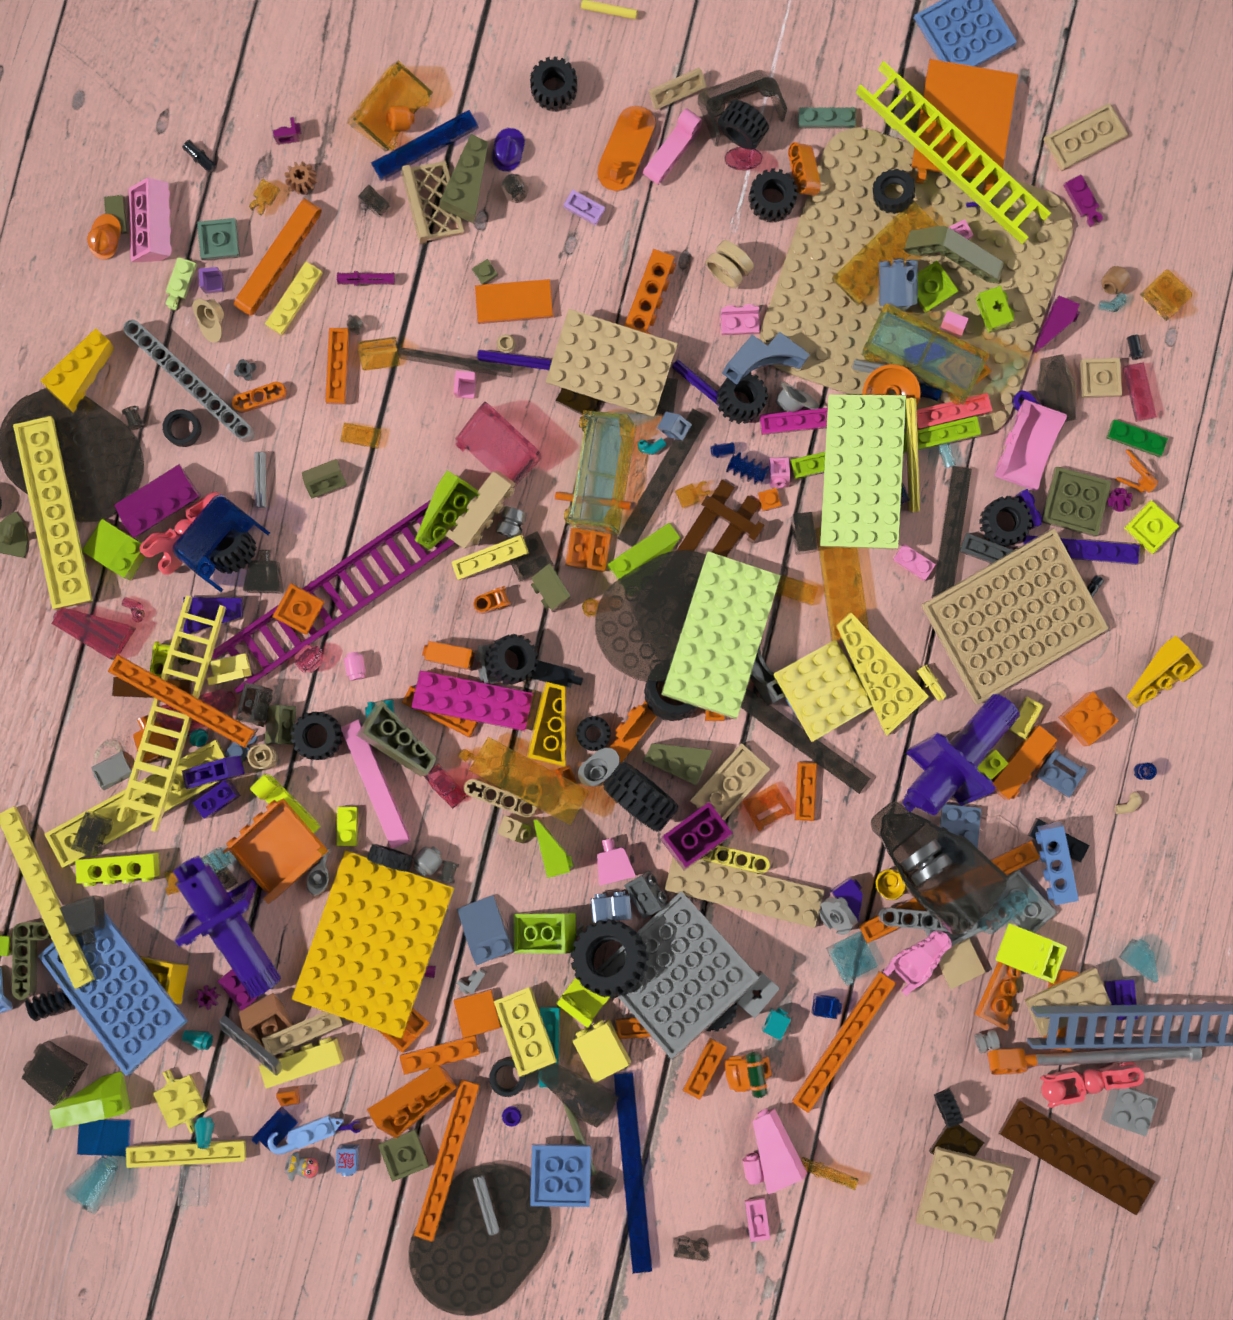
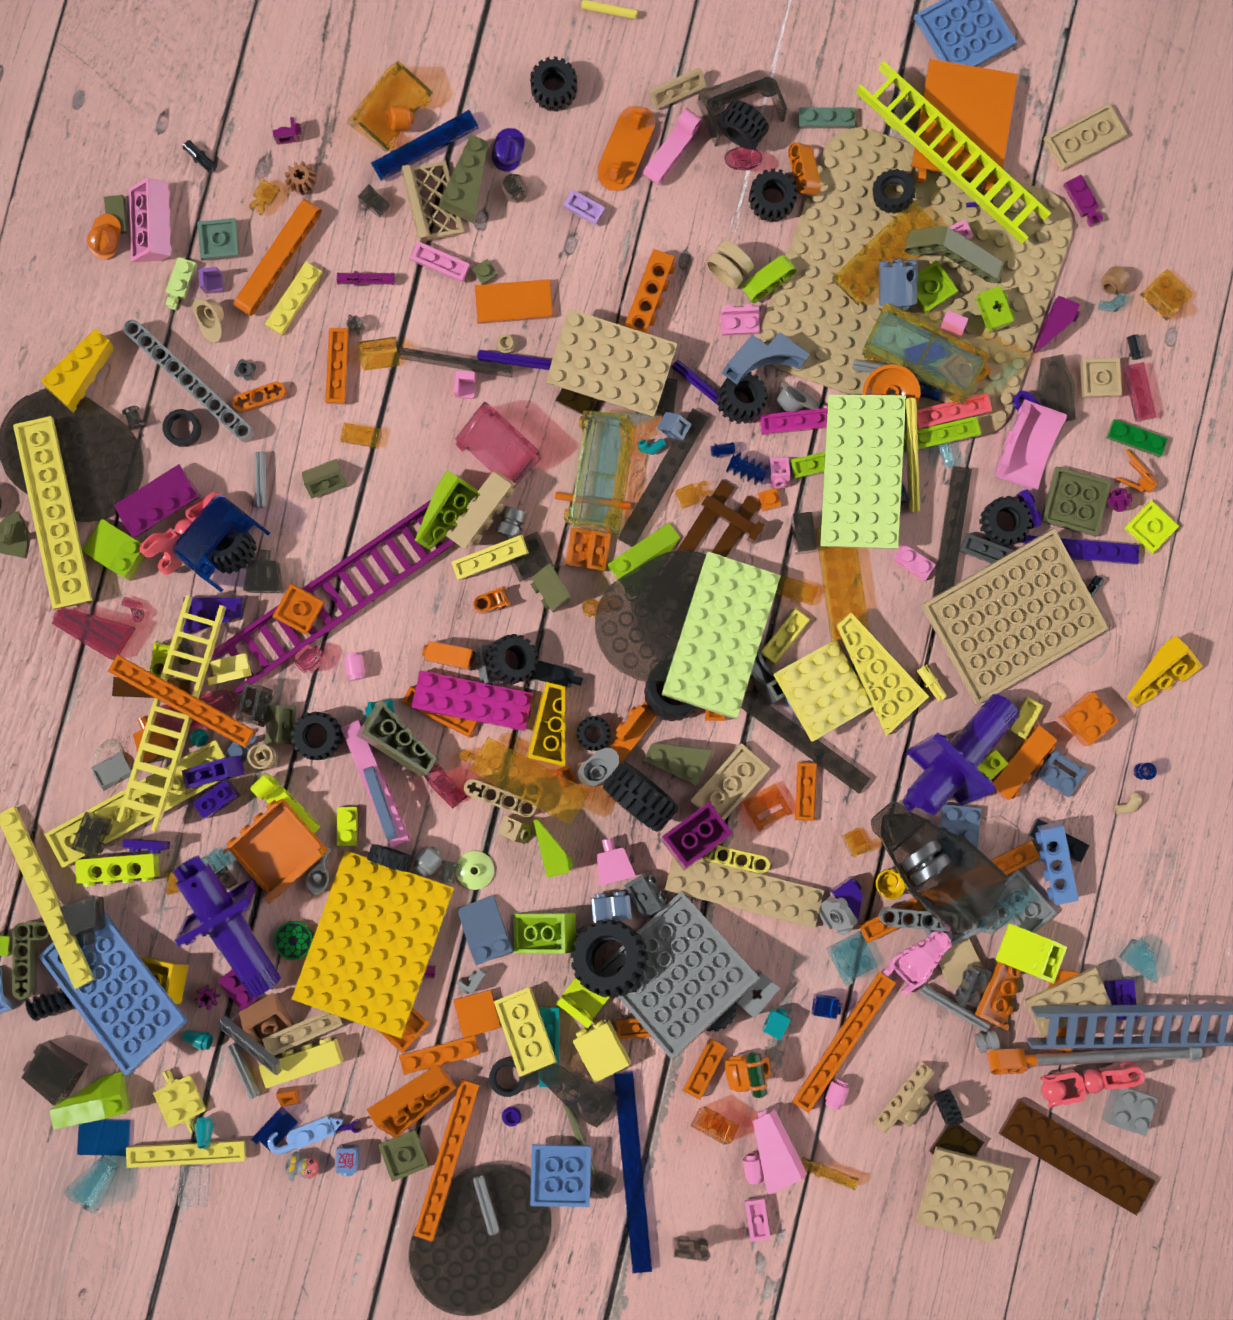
none -> dark purple plate [123,839,170,854]
none -> light grey axle [227,1043,260,1099]
none -> tile [274,921,313,960]
none -> sand blue beam [363,766,398,841]
none -> bright pink plate [410,241,470,283]
none -> yellowish green dish [456,851,494,890]
none -> clear orange brick [691,1106,739,1145]
none -> lime beam [741,255,797,303]
none -> light yellow tile [761,608,810,665]
none -> bright pink brick [825,1078,850,1110]
none -> clear yellow panel [841,828,871,857]
none -> tan bracket [874,1062,934,1134]
none -> light grey axle [920,985,991,1032]
none -> flat silver bracket [955,964,992,1007]

